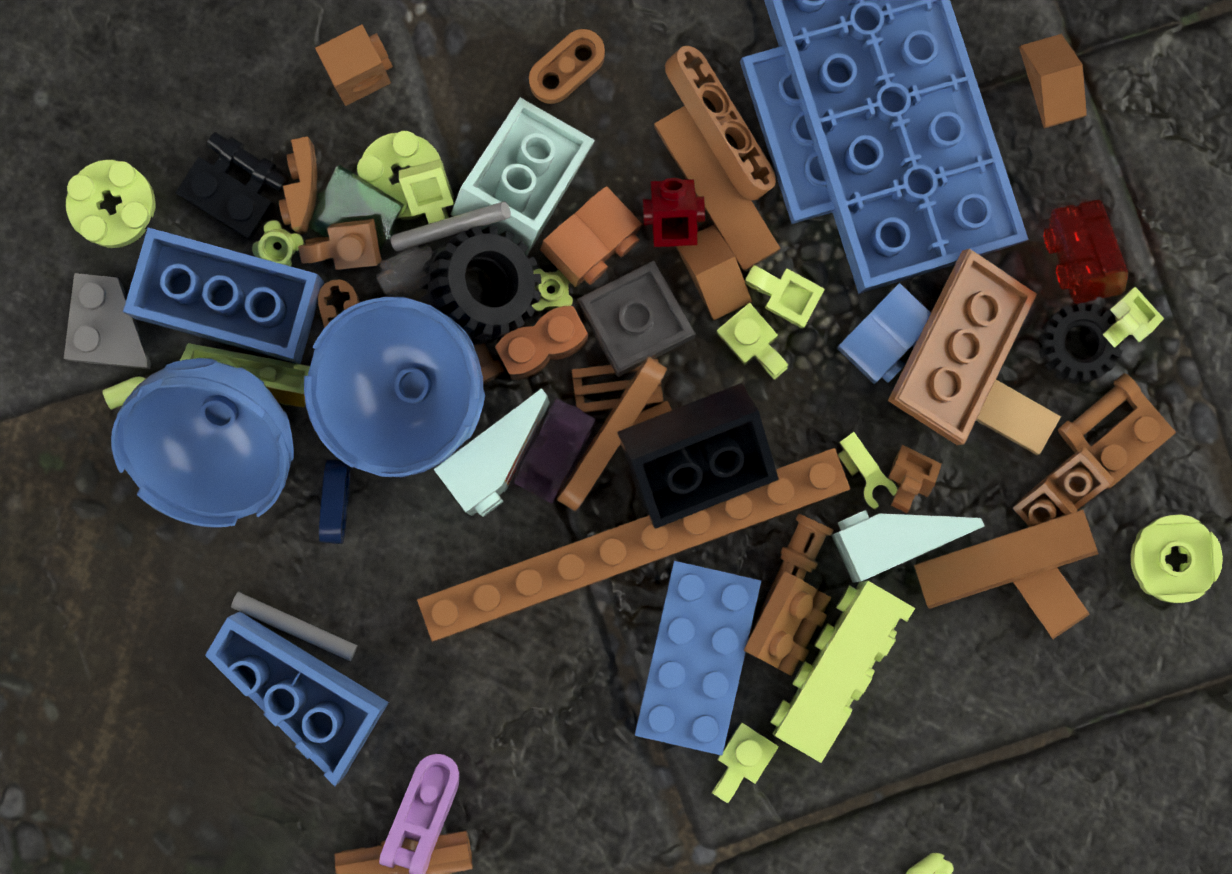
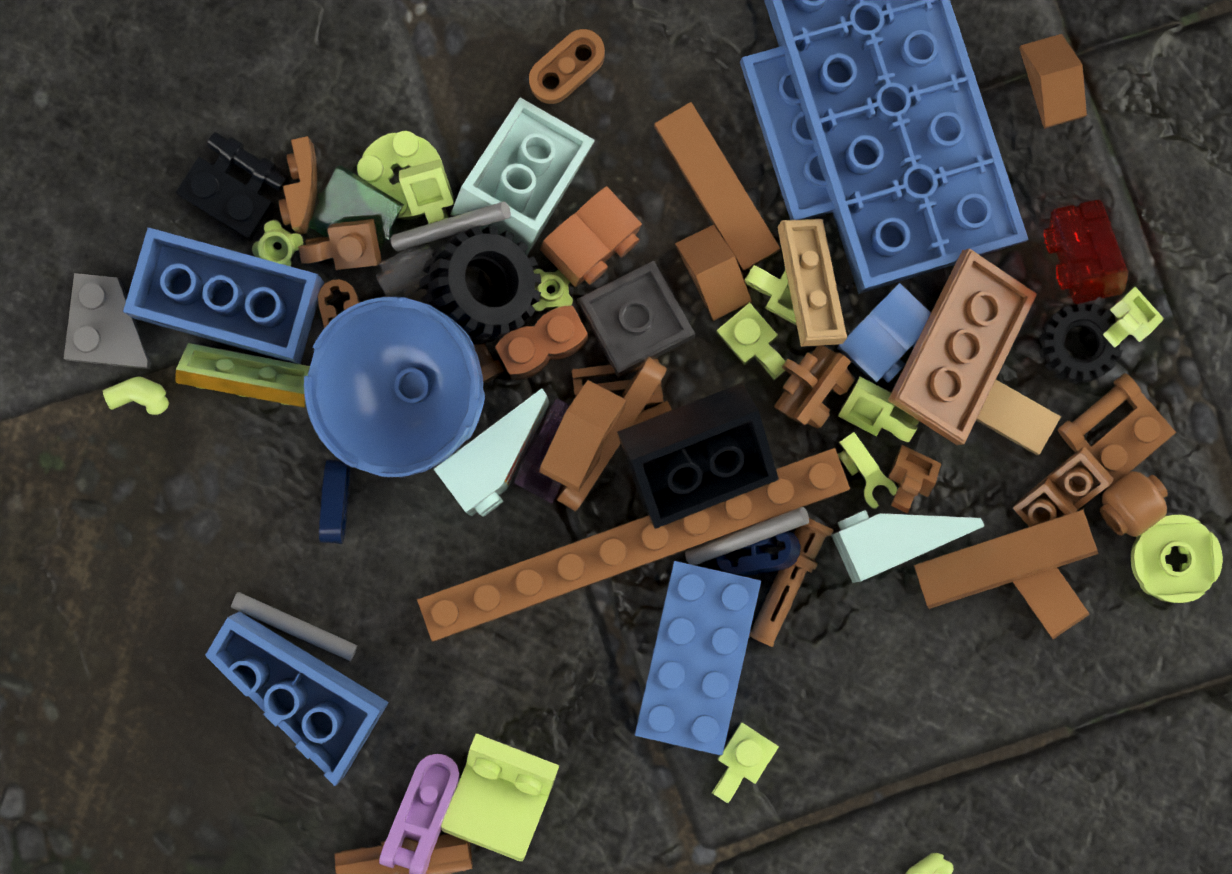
yellowish green plate [66,160,156,248] -> none
medium blue rock [111,358,294,527] -> none
medium nougat brick [315,24,393,106] -> none
dark red brick [643,178,705,247] -> none
medium nougat beam [665,46,776,200] -> none
medium nougat plate [744,571,831,676] -> none
yellowish green wedge [770,581,915,763] -> none
none -> yellowish green bracket [441,733,559,861]
none -> medium nougat slope [539,380,627,492]
none -> light grey bar [685,507,809,565]
none -> dark blue beam [716,531,801,576]
none -> medium nougat hips [774,345,855,429]
none -> tan tile [777,219,847,347]
none -> yellowish green plate [838,377,919,442]
none -> medium nougat head [1100,471,1168,537]

